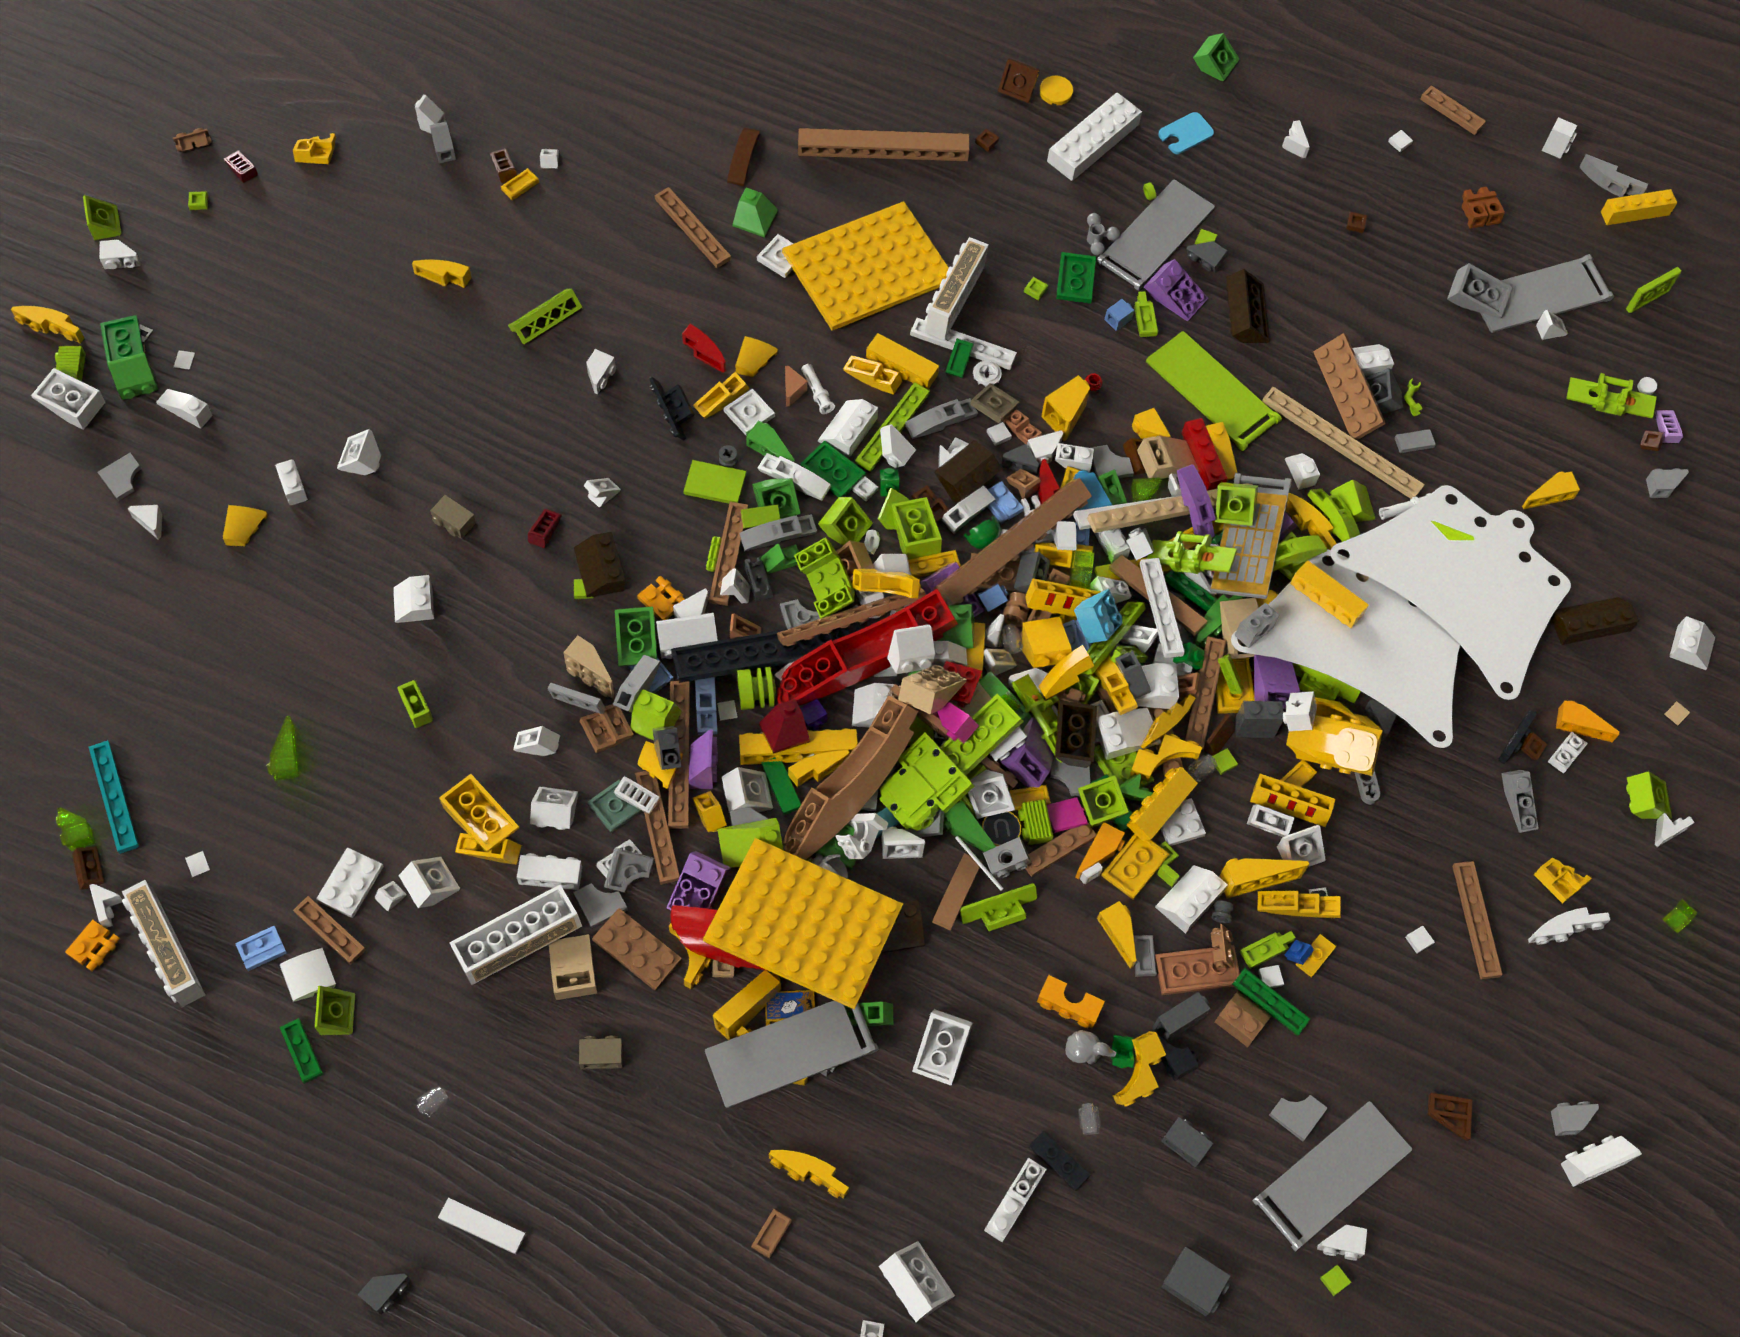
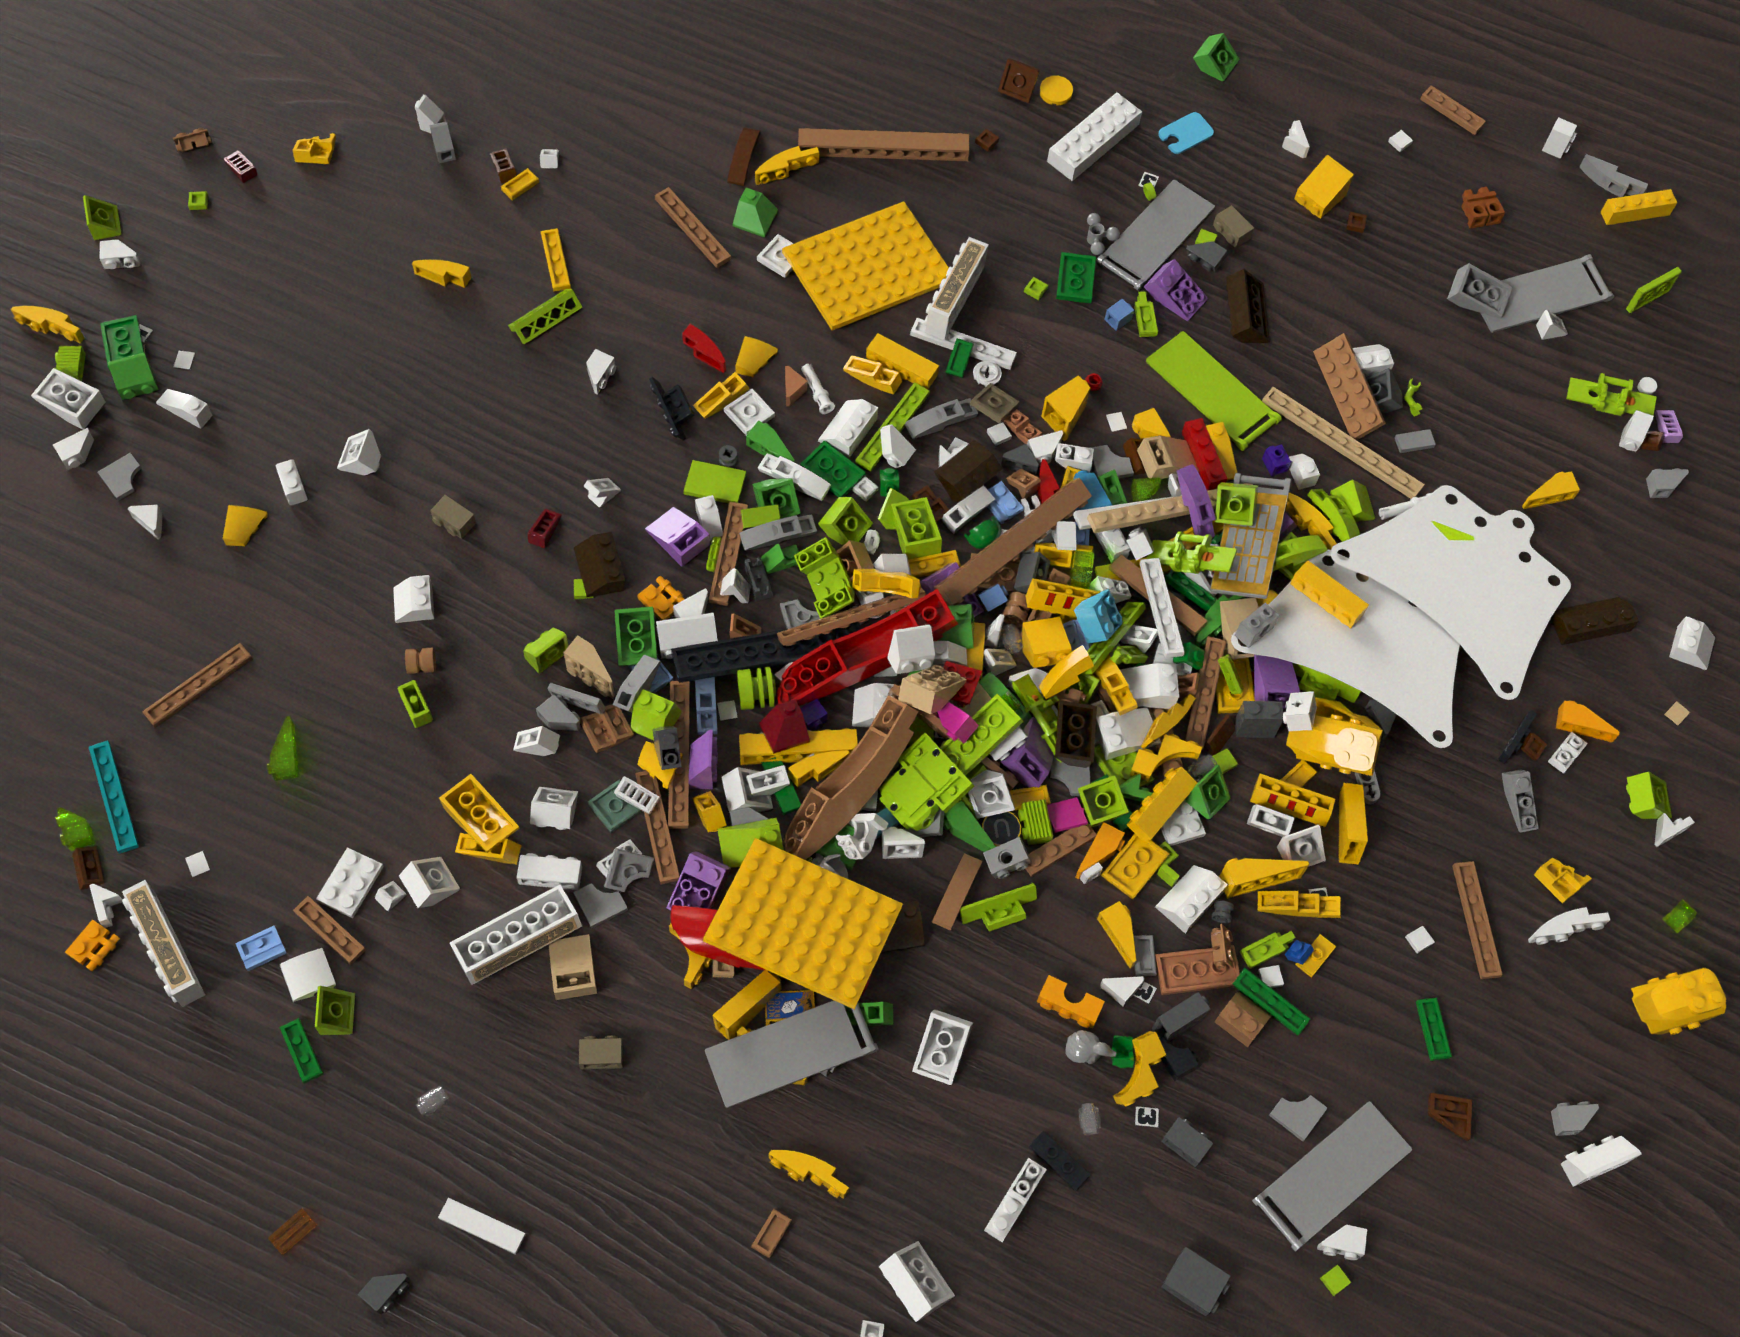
medium nougat plate [592,908,682,991] -> none
white axle [955,836,1004,891] -> none
dark grey slope [1115,651,1151,699] -> none
none -> white slope [53,428,94,470]
none -> medium nougat tile [142,643,253,728]
none -> clear orange tile [268,1208,317,1255]
none -> medium nougat wheel [405,647,436,674]
none -> lime slope [523,628,568,674]
none -> light grey slope [536,694,581,731]
none -> yellow tile [541,228,571,292]
none -> medium lavender slope [645,507,710,567]
none -> white slope [695,495,723,541]
none -> white slope [746,765,790,795]
none -> yellow slope [755,146,819,185]
none -> white slope [1101,976,1144,1006]
none -> white sticker [1106,412,1127,432]
none -> sticker [1133,981,1157,1004]
none -> sticker [1135,1107,1159,1127]
none -> sticker [1139,172,1159,187]
none -> bright green slope [1185,765,1231,819]
none -> dark tan brick [1213,205,1254,248]
none -> dark purple brick [1262,444,1291,477]
none -> yellow slope [1294,155,1354,219]
none -> yellow slope [1339,783,1368,865]
none -> green tile [1416,998,1452,1061]
none -> white slope [1619,410,1654,452]
none -> yellow slope [1631,968,1726,1035]

